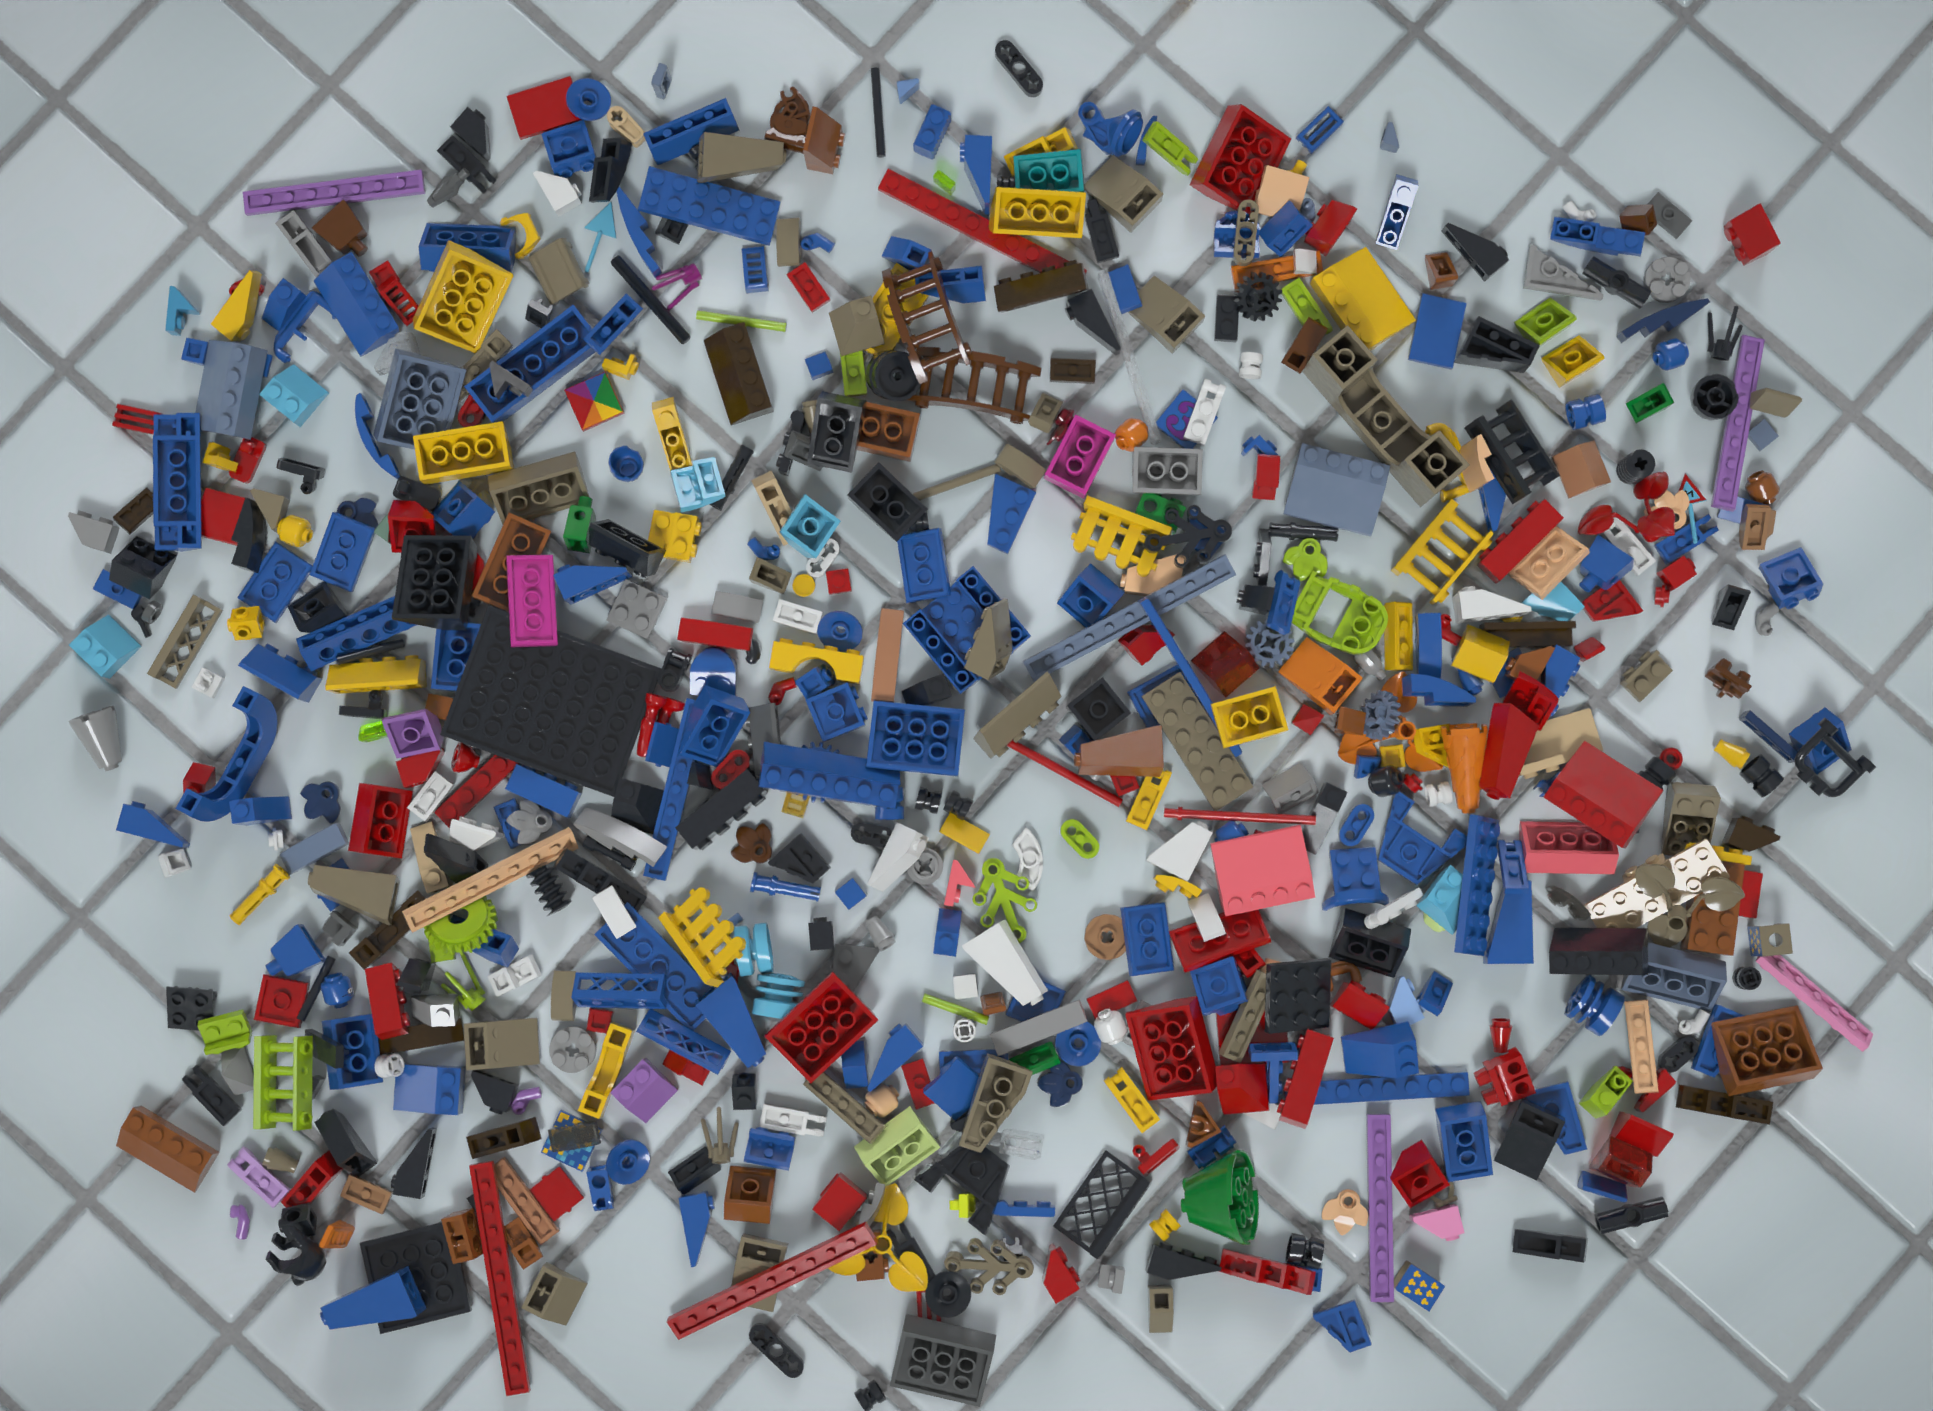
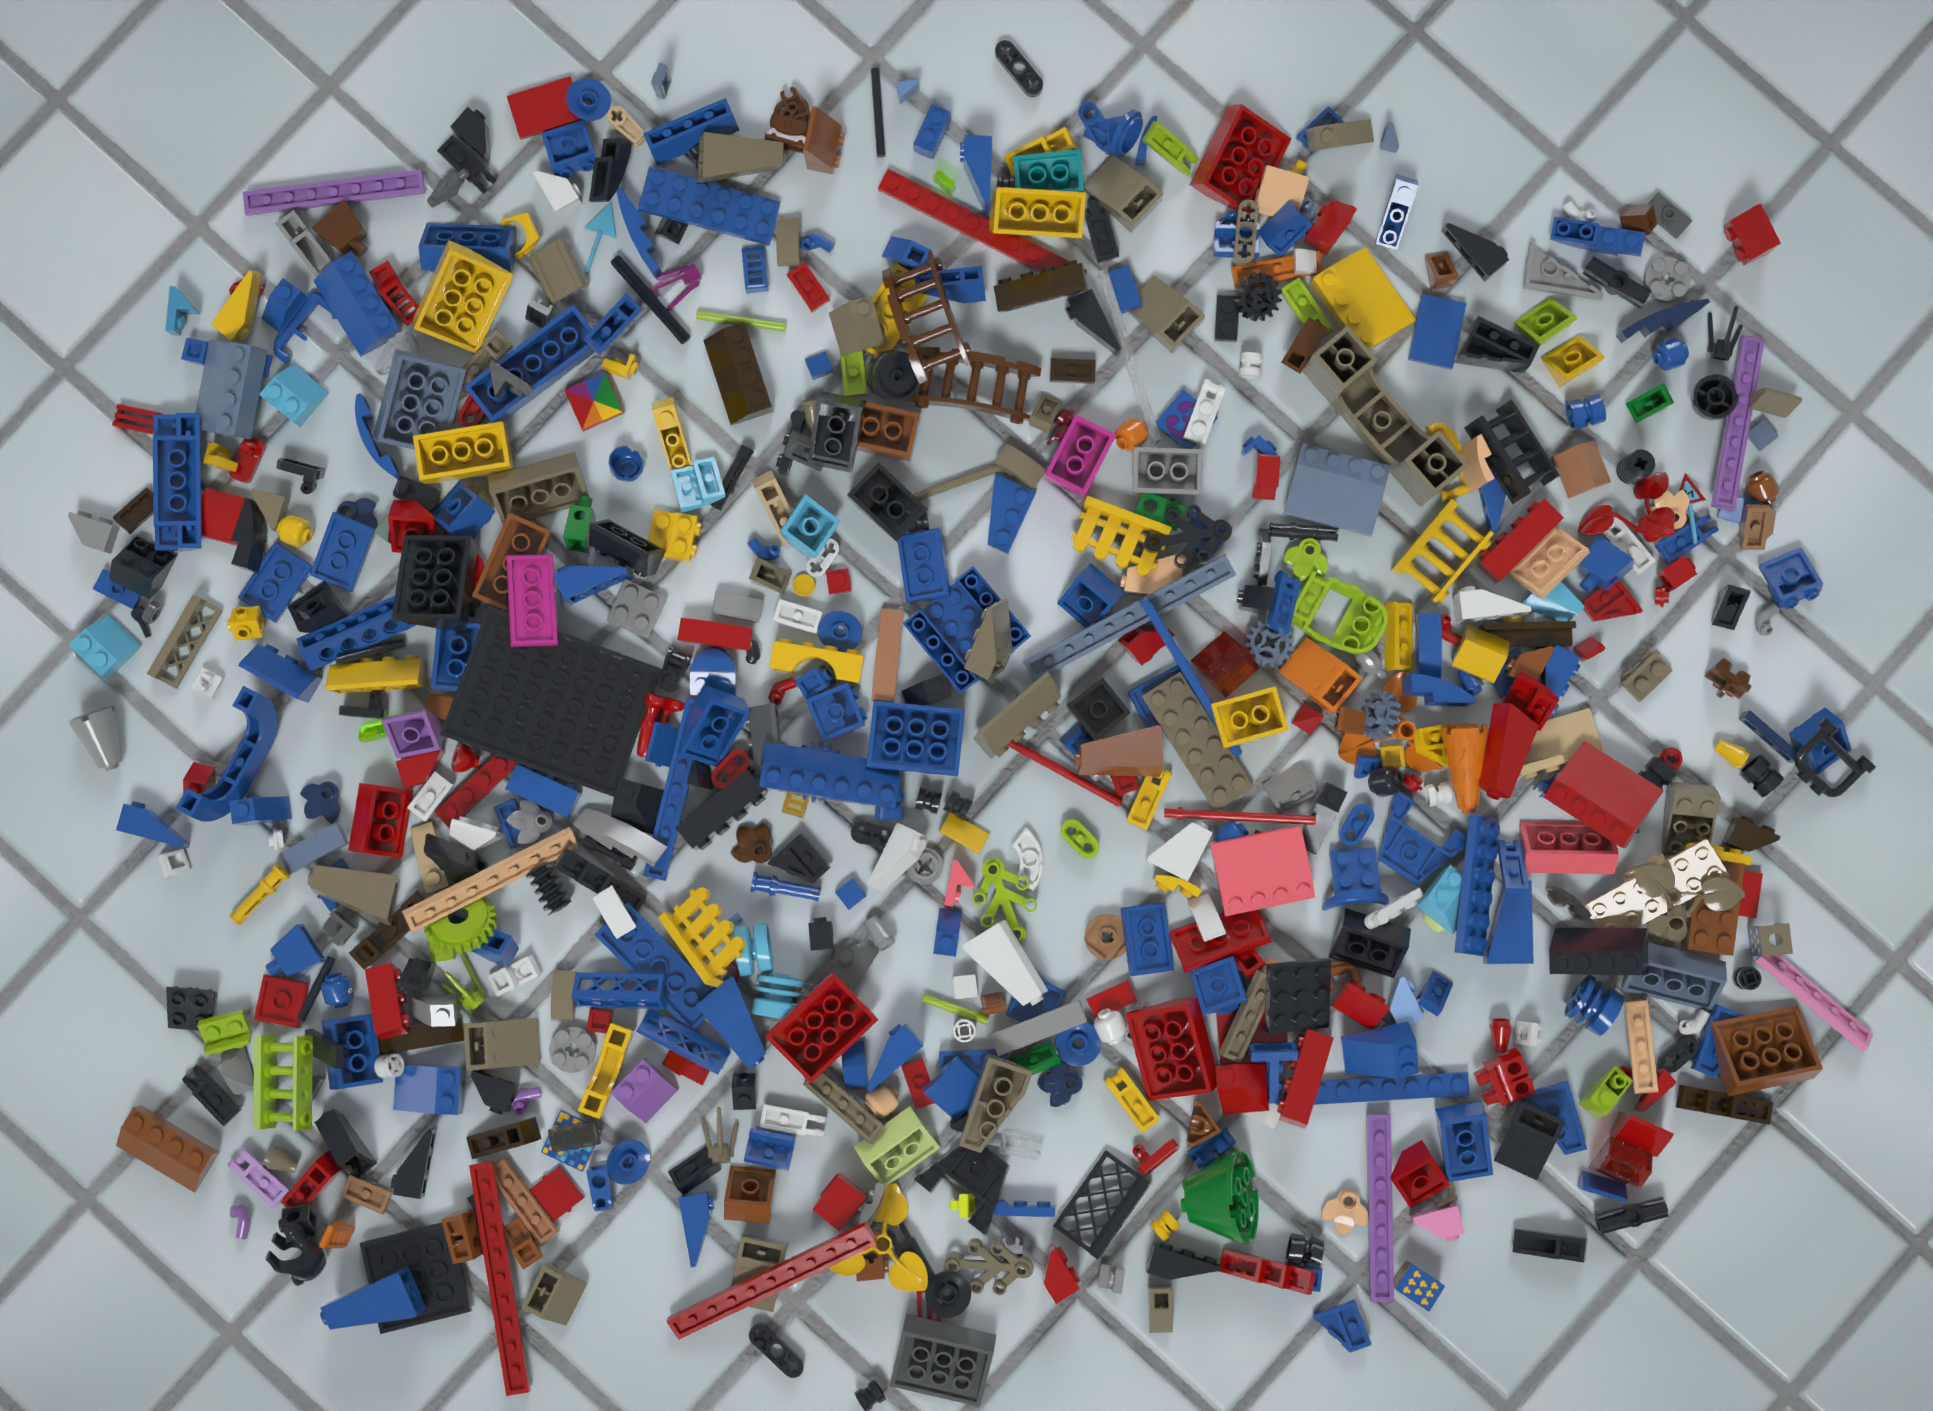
none -> dark tan slope [1306,119,1374,152]
none -> white tile [1514,1021,1542,1046]

